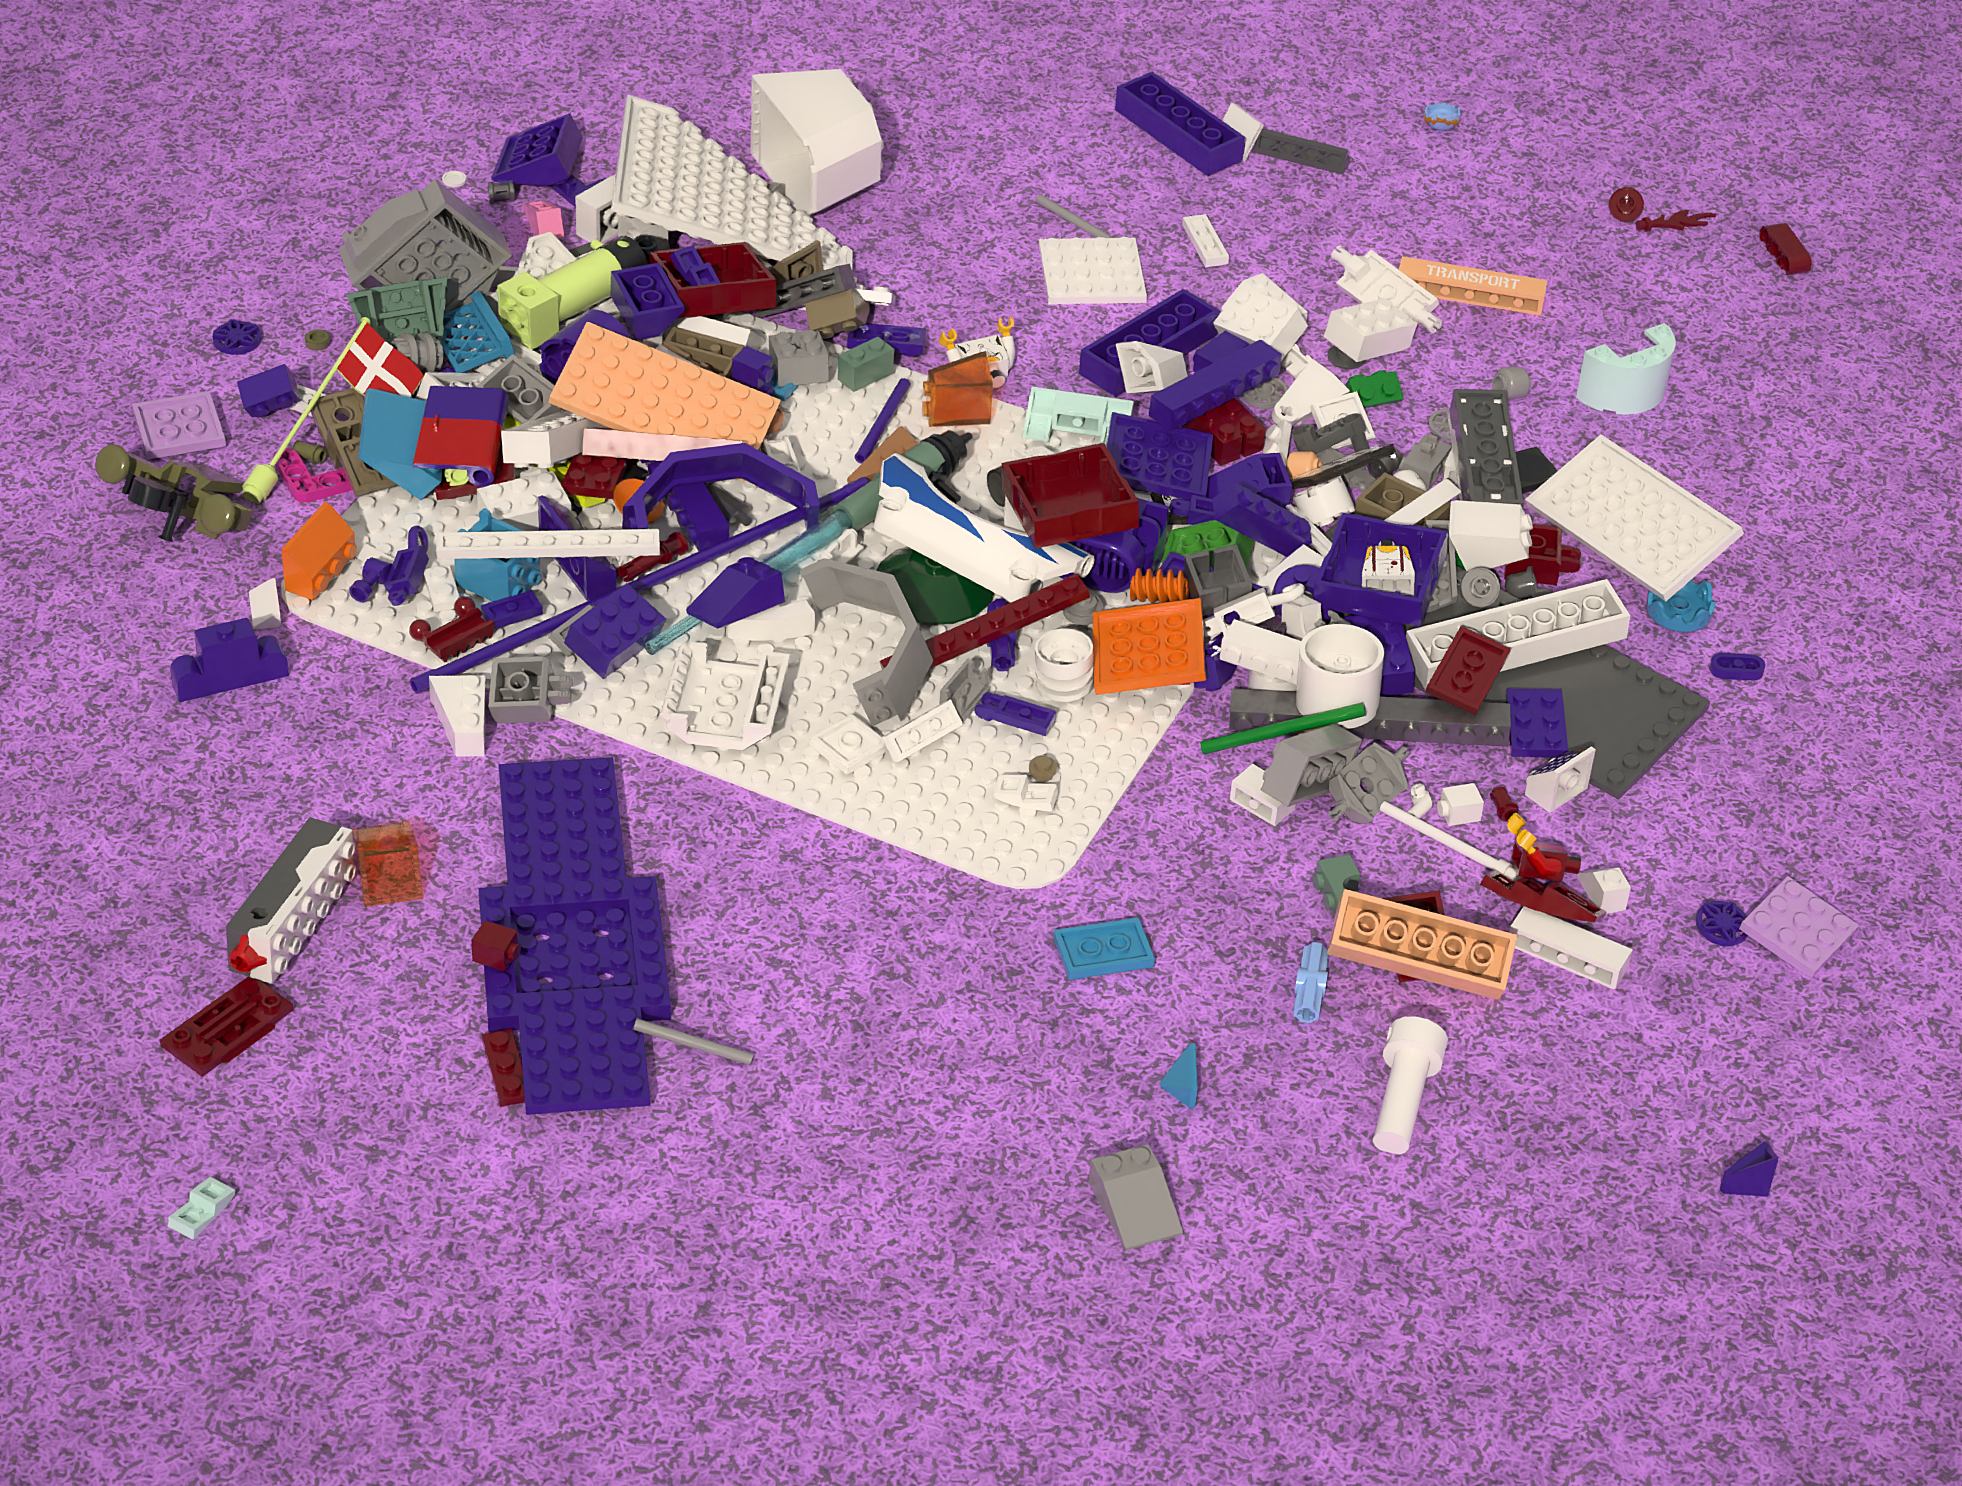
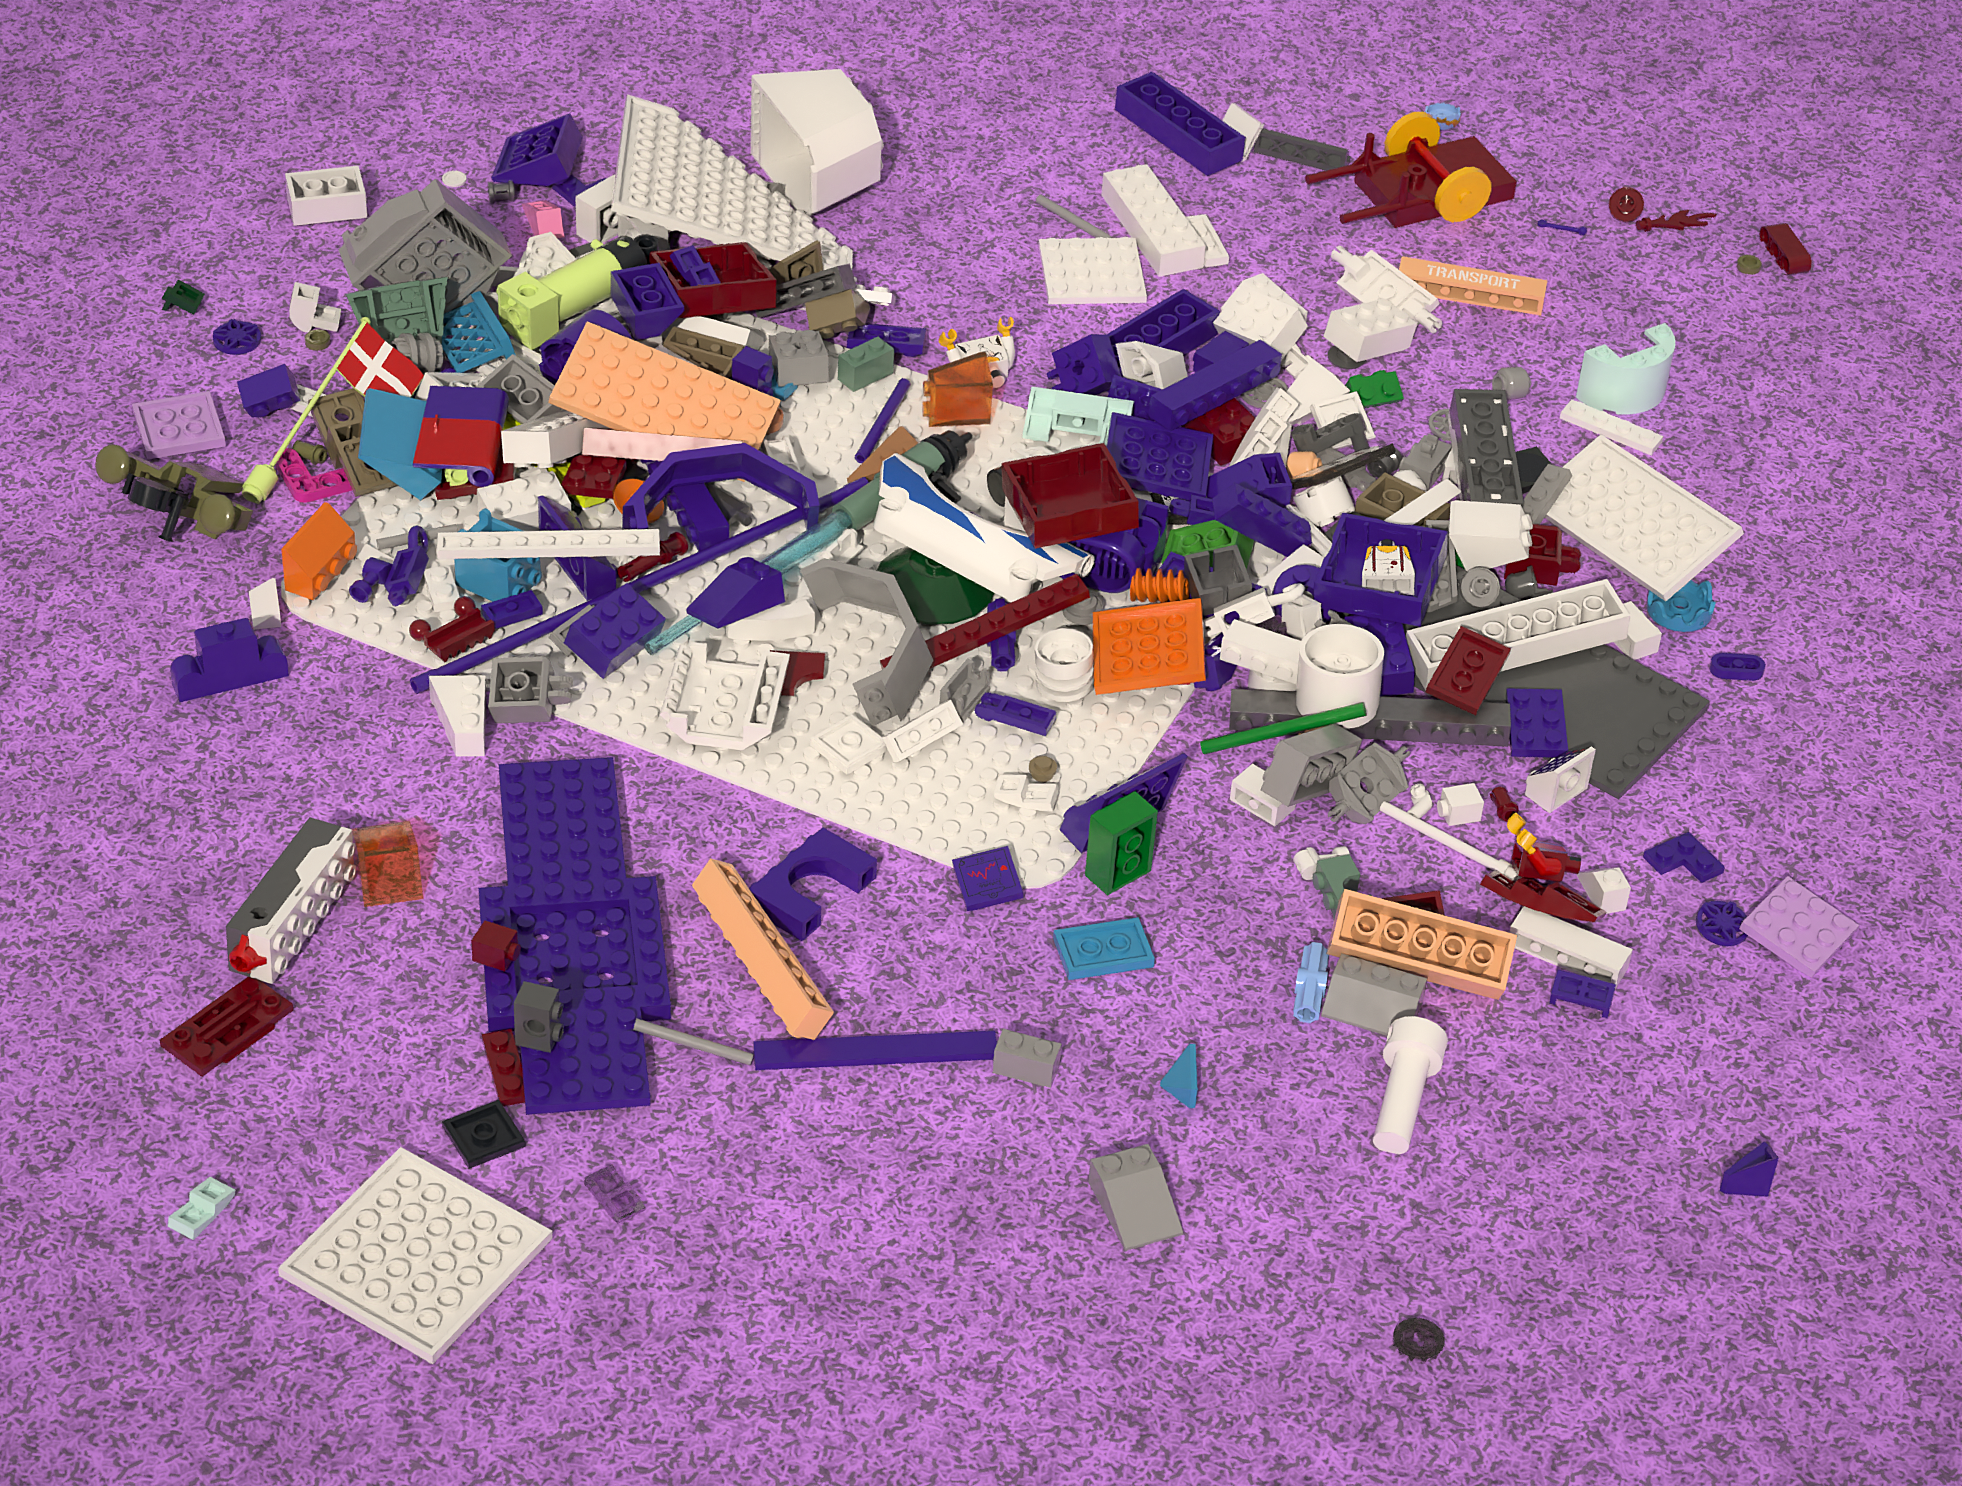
none -> dark green bracket [162,279,205,315]
none -> white plate [278,1147,553,1364]
none -> white brick [285,166,367,226]
none -> white brick [289,282,341,332]
none -> light grey bar [376,524,458,550]
none -> black tile [442,1100,526,1169]
none -> dark grey brick [514,981,564,1053]
none -> clear purple slope [584,1164,646,1223]
none -> light nougat brick [692,858,834,1040]
none -> dark purple arch [749,827,877,941]
none -> dark purple tile [753,1031,997,1070]
none -> dark red tile [770,650,825,696]
none -> dark purple tile [952,846,1024,911]
none -> light grey brick [993,1029,1062,1088]
none -> dark purple hinge [1046,334,1121,395]
none -> dark purple slope [1060,753,1188,854]
none -> green brick [1085,791,1158,896]
none -> white brick [1101,164,1206,277]
none -> dark purple plate [1108,375,1162,421]
none -> white slope [1229,388,1299,467]
none -> white leg [1293,846,1350,880]
none -> dark red piece [1305,111,1517,228]
none -> light grey slope [1321,953,1427,1036]
none -> clear smoke gear [1393,1318,1445,1363]
none -> light grey plate [1523,464,1572,525]
none -> dark purple hinge [1538,219,1587,235]
none -> dark purple hinge [1549,969,1616,1019]
none -> white plate [1560,400,1663,455]
none -> white brick [1614,601,1662,660]
none -> dark purple plate [1643,832,1725,883]
none -> olive tile [1736,255,1762,275]

